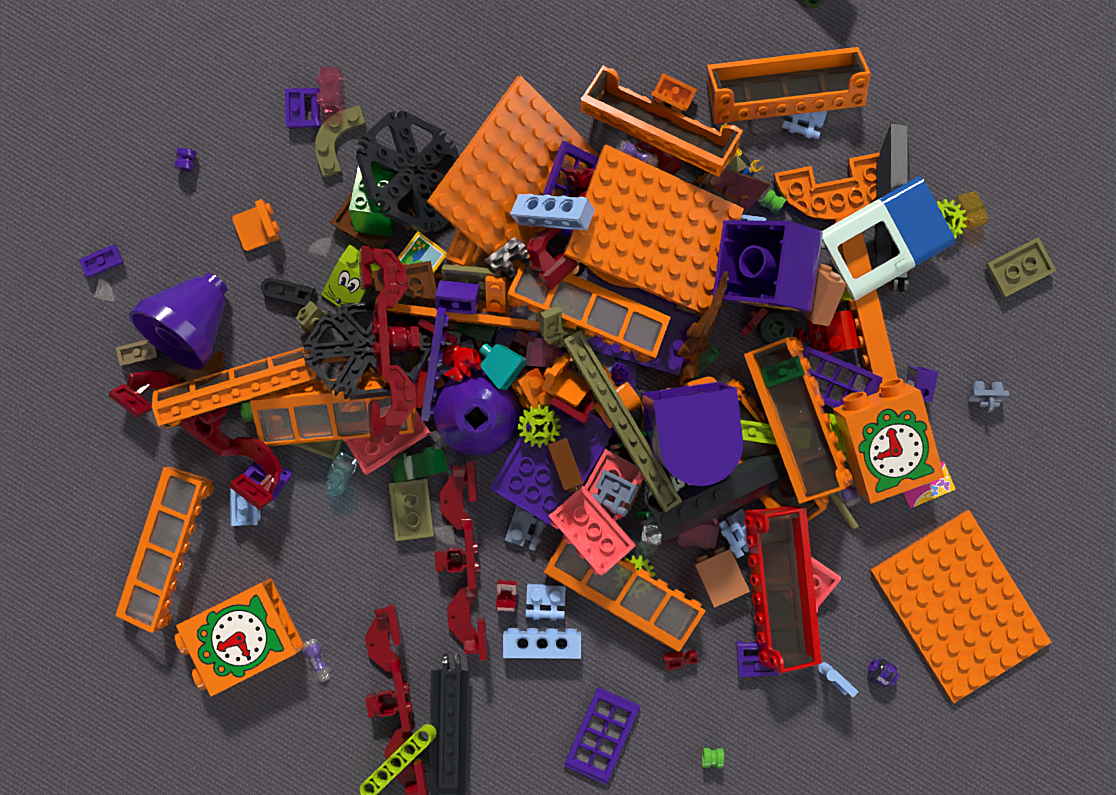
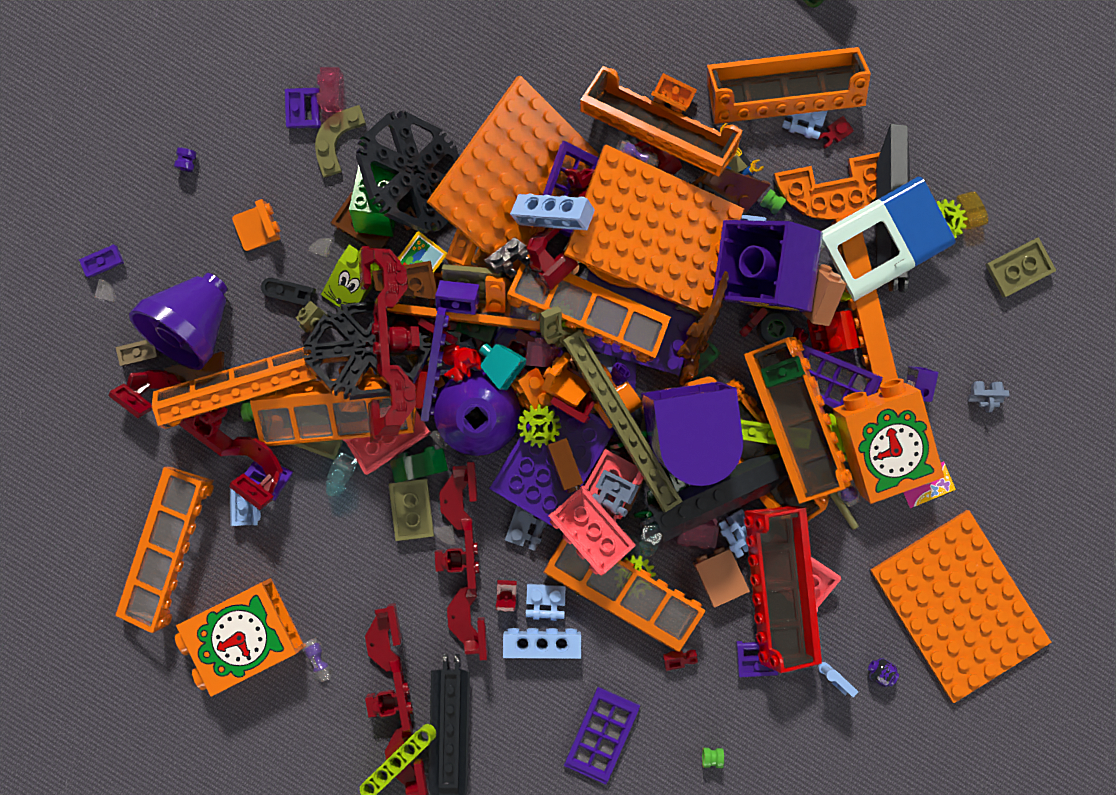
none -> dark red plate [818,116,854,149]

